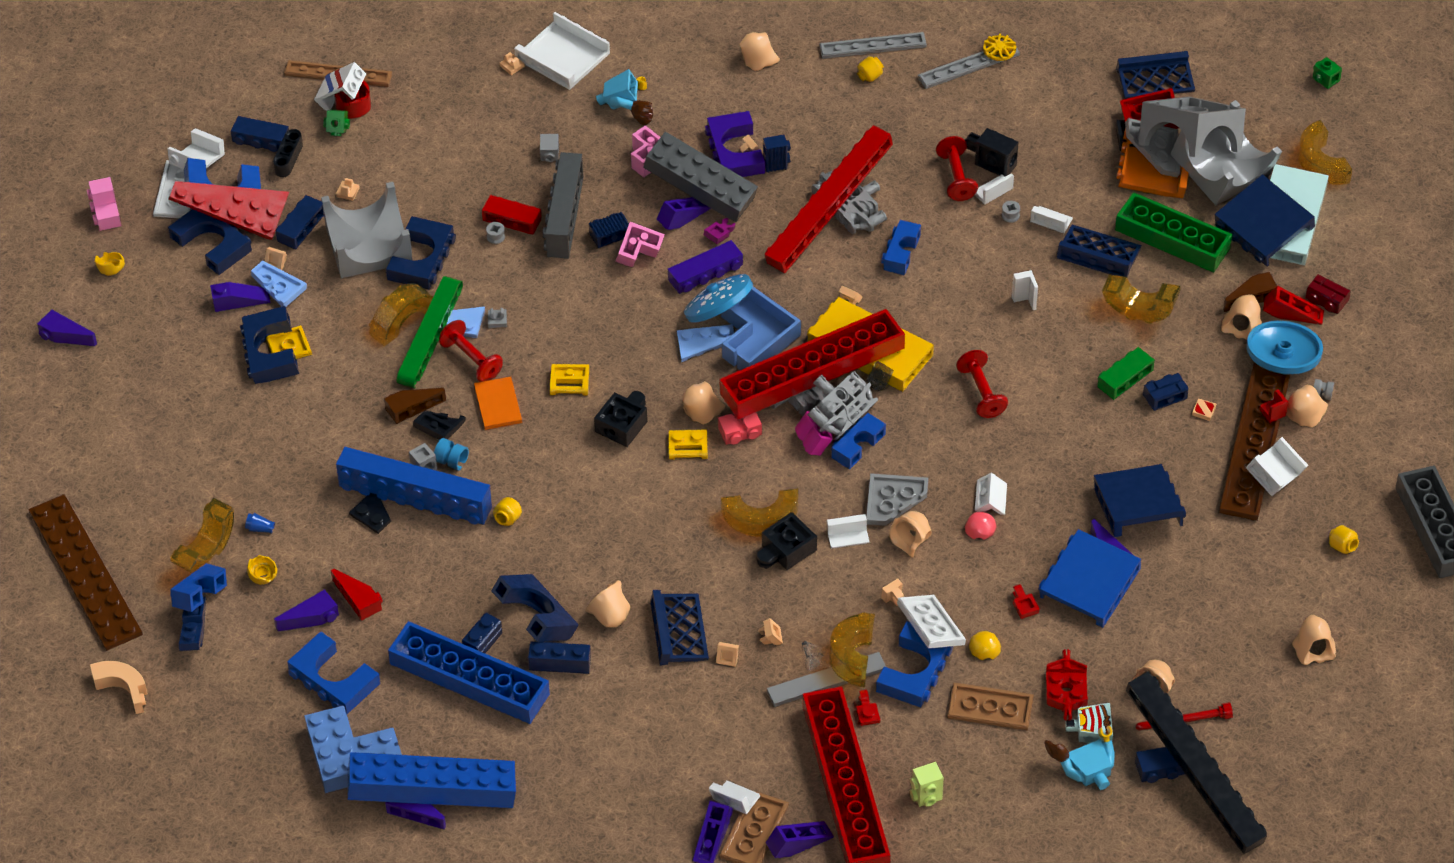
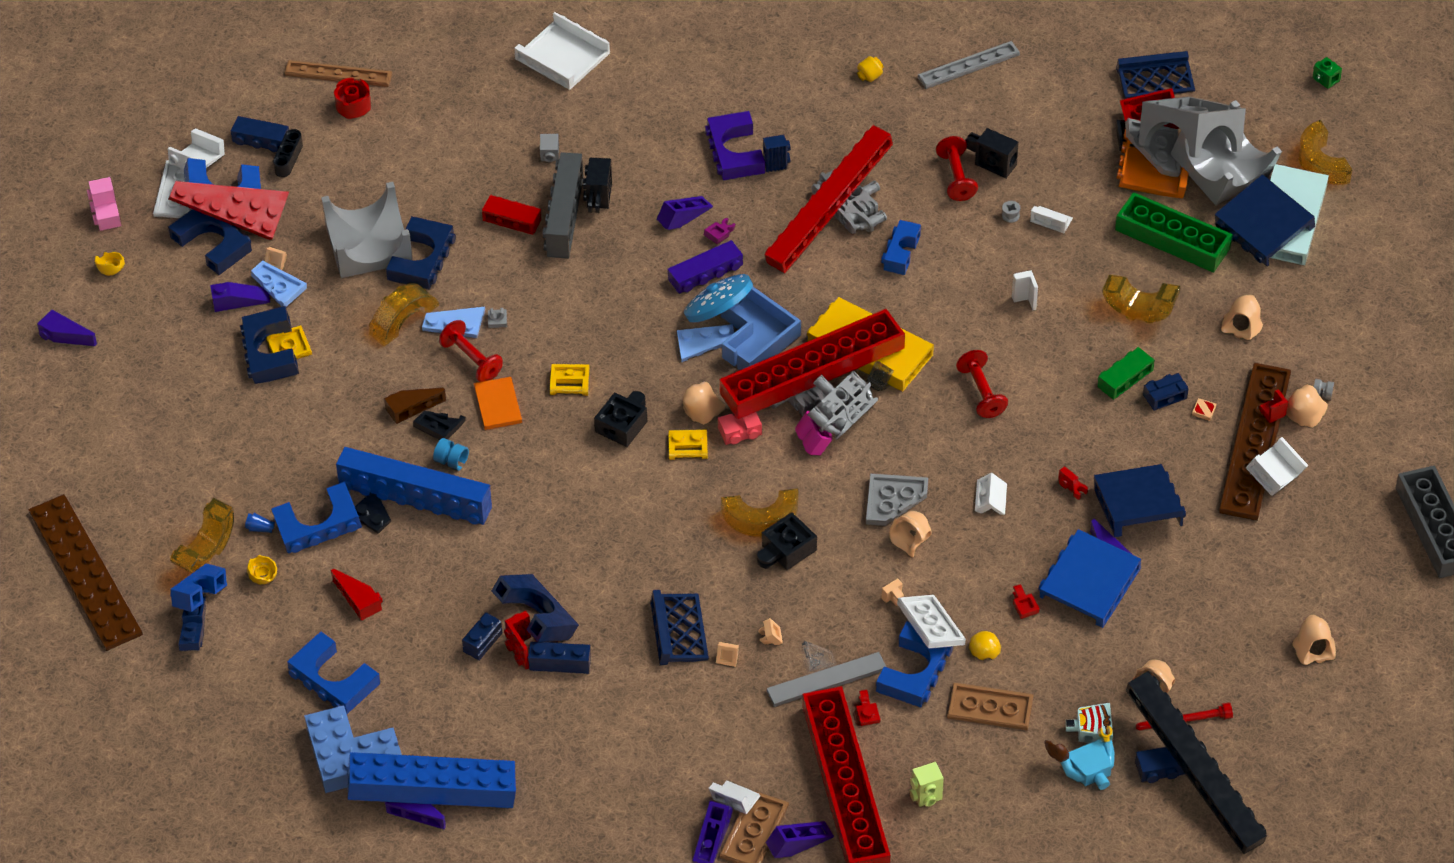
light nougat arch [90,661,148,714] -> none
dark purple slope [274,589,339,631] -> none
dark blue brick [276,195,324,250] -> none
white panel [314,62,366,110] -> none
green brick [323,110,350,136] -> none
light nougat tile [336,178,360,201] -> none
blue brick [388,621,550,724] -> none
green beam [396,276,463,389] -> none
light grey brick [409,443,437,470] -> none
light grey wheel [486,222,505,244] -> none
yellow head [493,497,522,526] -> none
light nougat tile [500,52,525,75] -> none
light nougat piece [586,580,630,628] -> none
dark blue brick [589,211,629,248] -> none
medium azure torso [596,69,653,126] -> none
bright pink brick [615,222,665,267] -> none
bright pink brick [631,126,660,177] -> none
dark grey brick [643,131,758,222] -> none
light nougat tile [739,135,760,153] -> none
light nougat piece [740,32,780,71] -> none
light grey tile [819,32,927,59] -> none
white panel [827,514,870,549] -> none
clear yellow brick [829,612,875,687] -> none
blue arch [831,413,886,470] -> none
light nougat tile [839,286,862,305] -> none
coral hair [964,512,997,540] -> none
white panel [975,174,1014,204] -> none
yellow wheel [983,33,1016,61] -> none
red plate [1046,649,1088,721] -> none
dark blue fence [1057,225,1142,279] -> none
reddish brown slope [1223,272,1277,312] -> none
dark azure dish [1246,321,1323,374] -> none
red slope [1263,286,1324,325] -> none
dark red brick [1305,274,1351,314] -> none
yellow head [1329,525,1359,554] -> none
none -> blue arch [271,482,362,553]
none -> red bracket [504,611,531,670]
none -> black brick [583,157,612,213]
none -> red plate [1058,466,1088,500]

